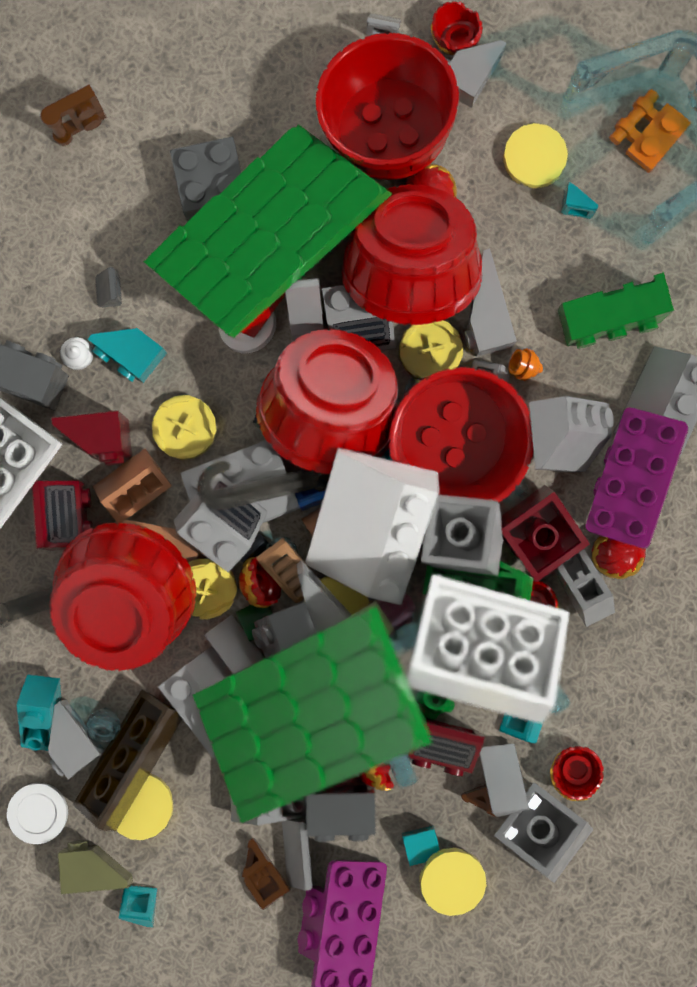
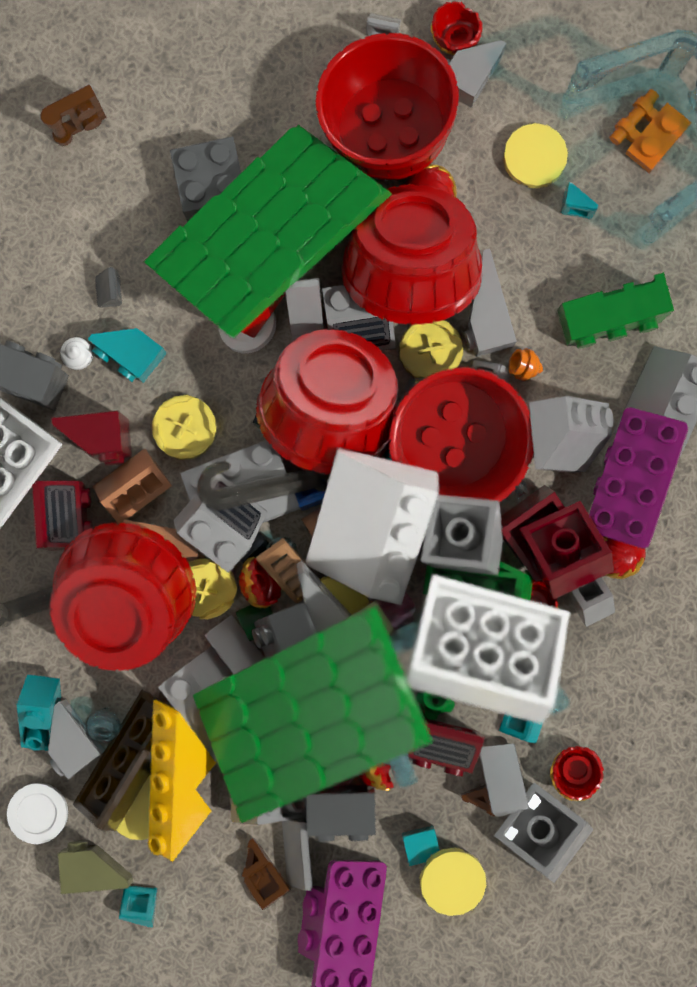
none -> yellow slope [148,700,216,862]
none -> dark red slope [520,500,614,599]

